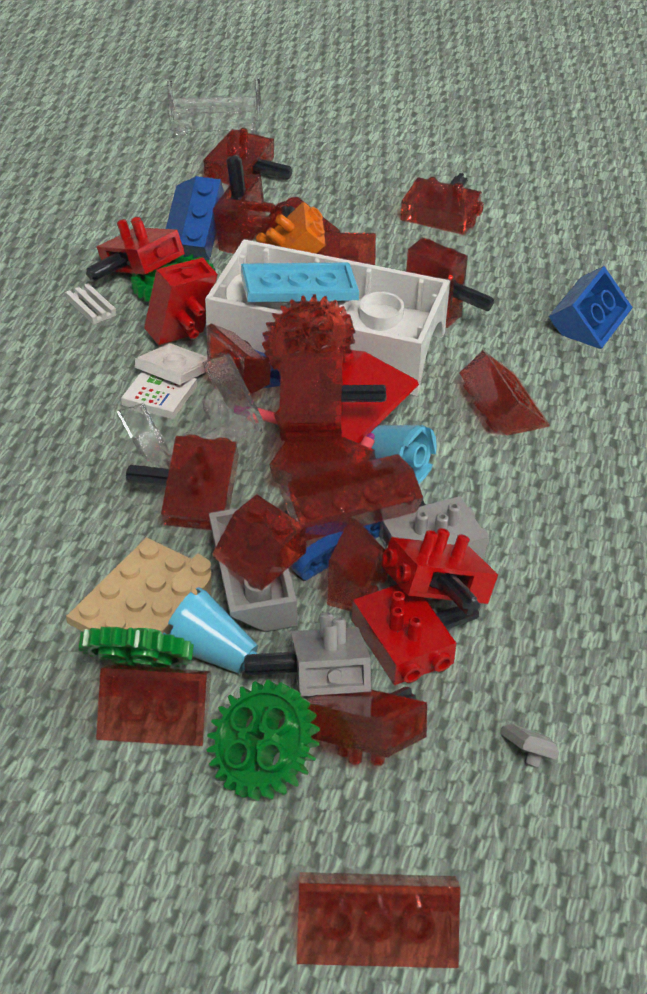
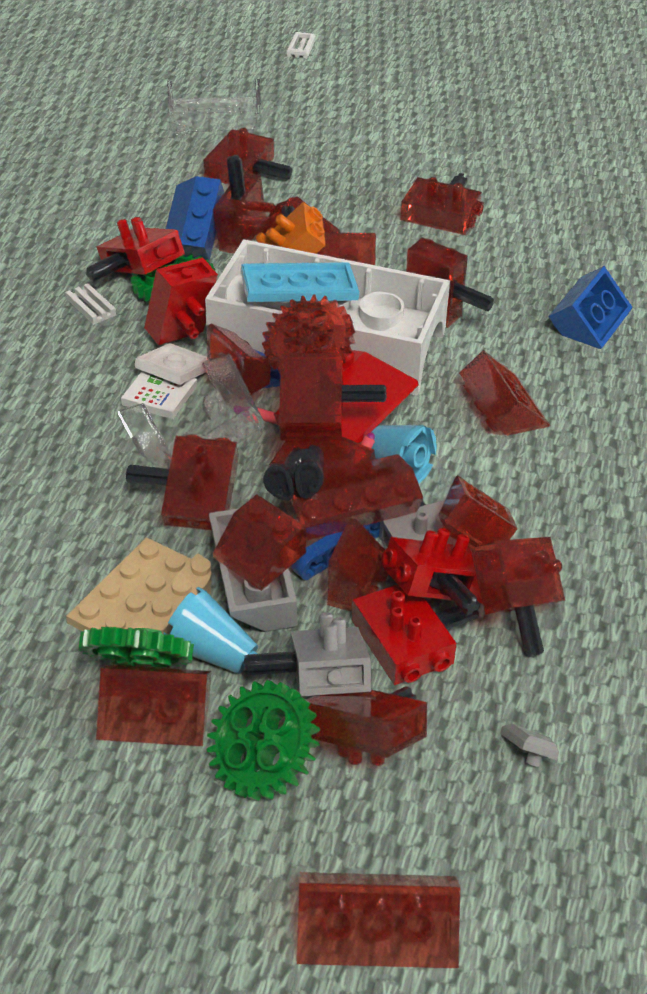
none -> black piece [263,445,324,501]
none -> white tile [287,32,316,59]
none -> clear red slope [439,475,518,559]
none -> clear red piece [470,537,565,657]

